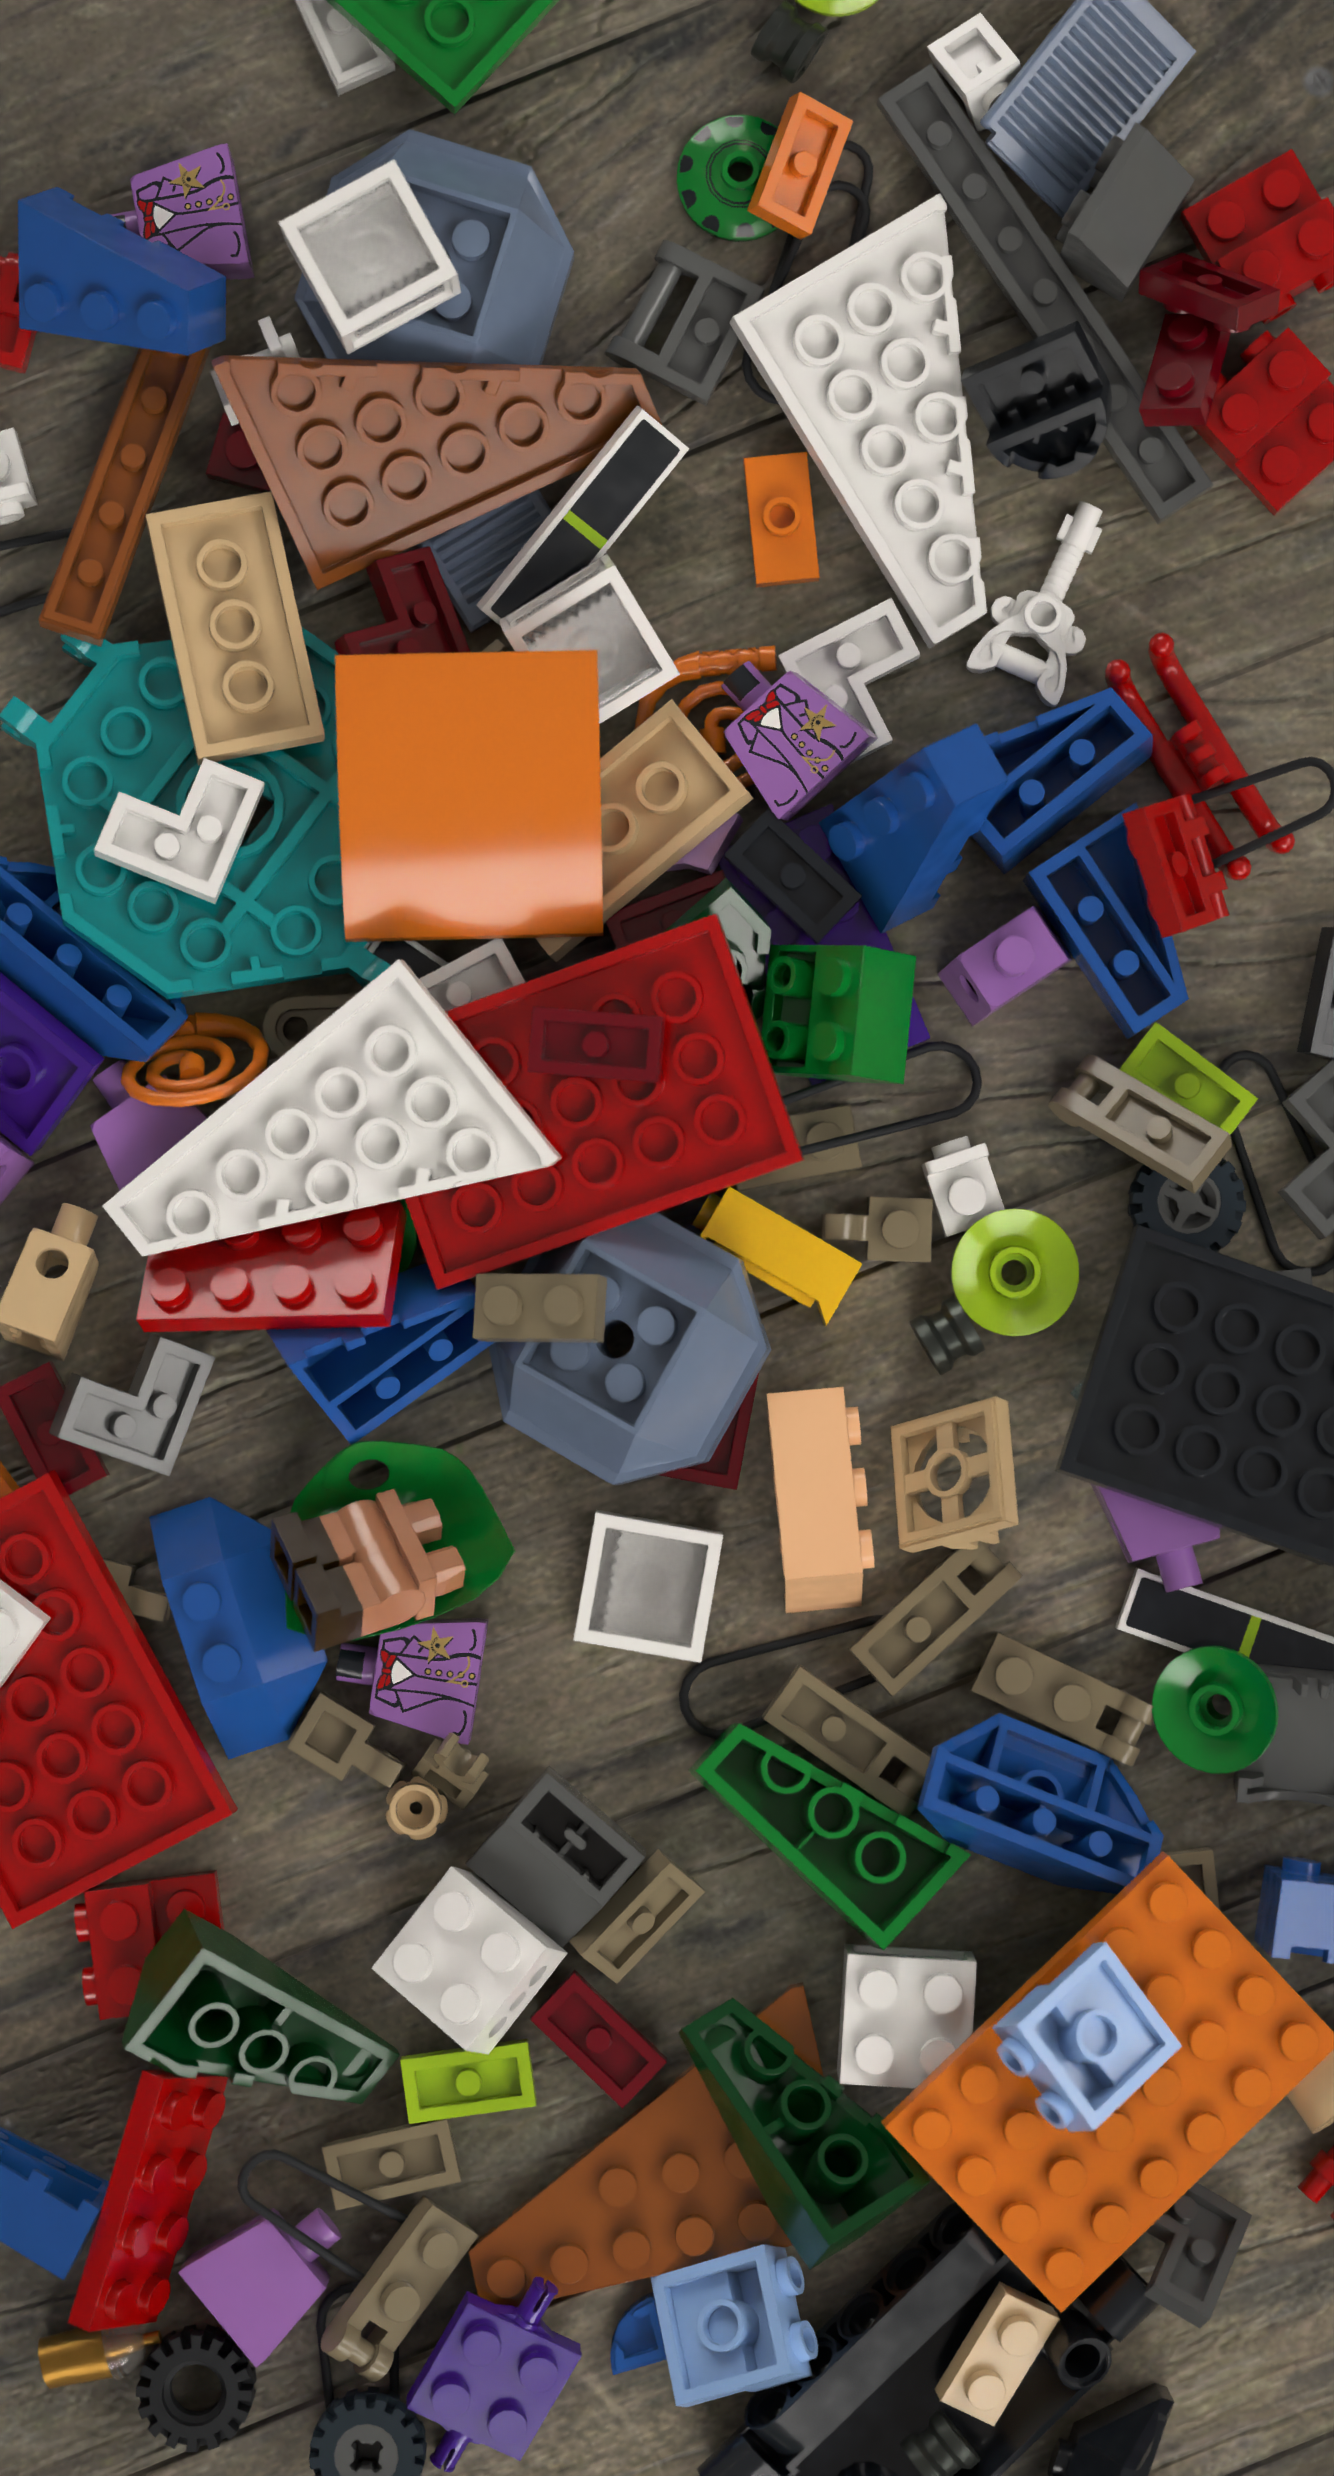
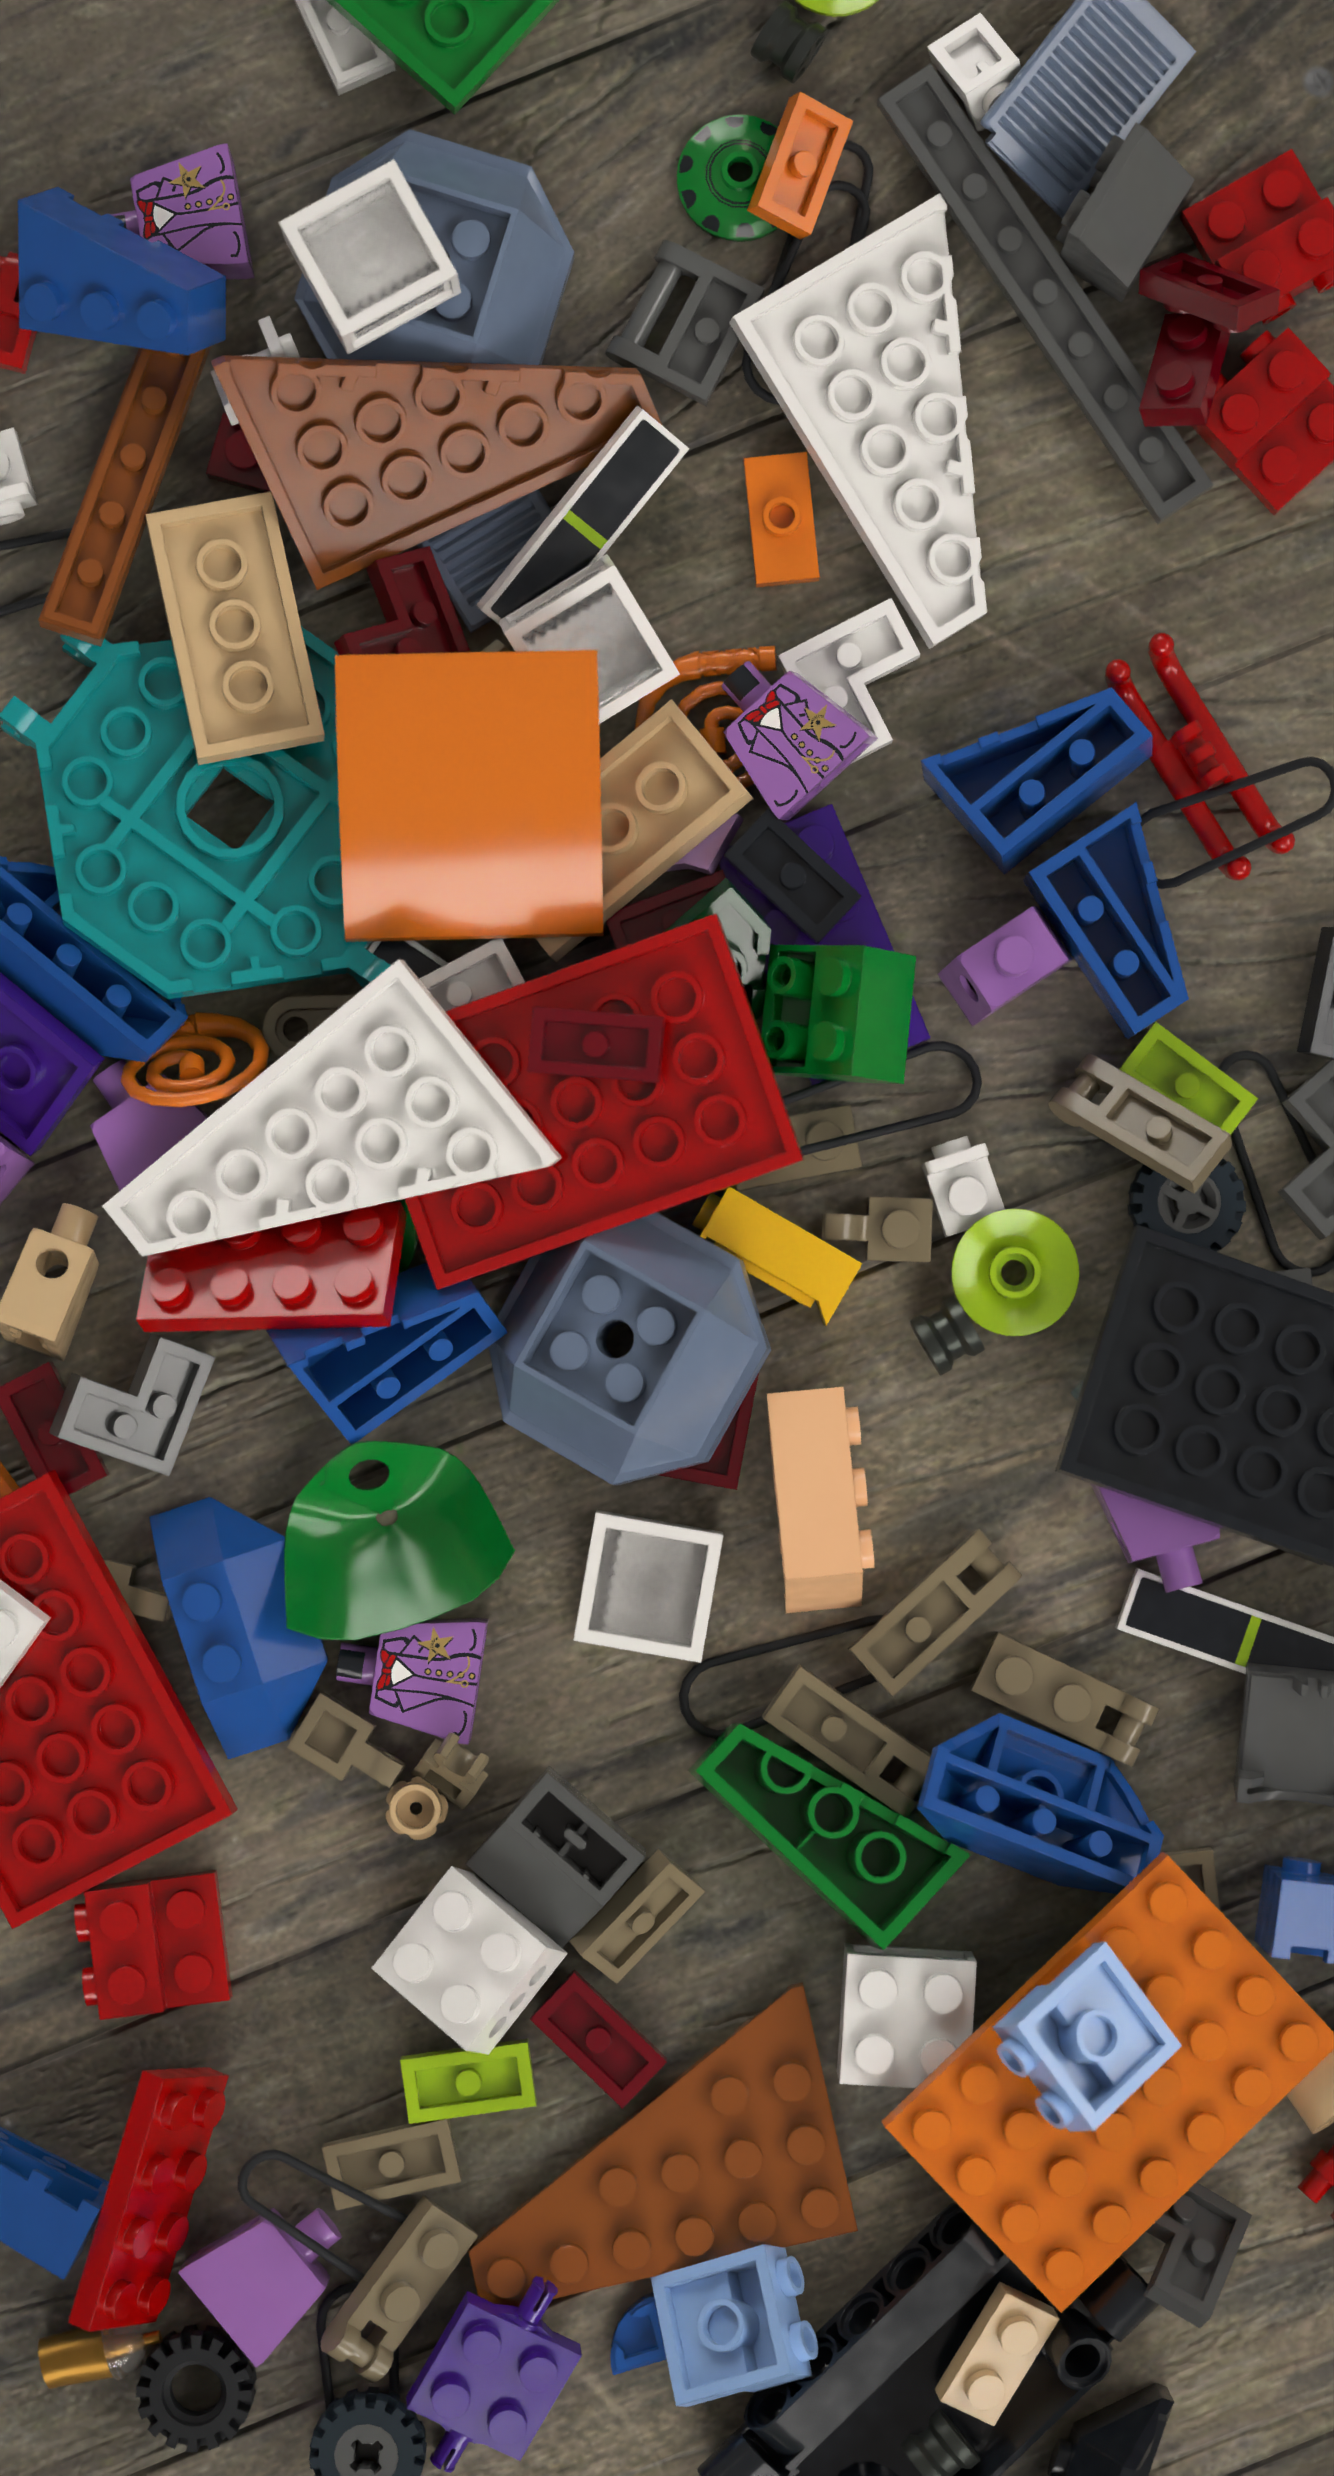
white plate [94,758,264,904] -> none
dark green wedge [121,1909,400,2104] -> none
nougat hips [270,1489,465,1652] -> none
dark tan plate [473,1274,607,1343] -> none
dark green wedge [679,1998,931,2270] -> none
blue wedge [819,723,1008,934] -> none
tan piece [890,1396,1019,1553] -> none
black slope [961,321,1112,479] -> none
white piece [966,502,1103,708] -> none
red plate [1122,793,1230,938] -> none
green dish [1152,1646,1279,1774] -> none

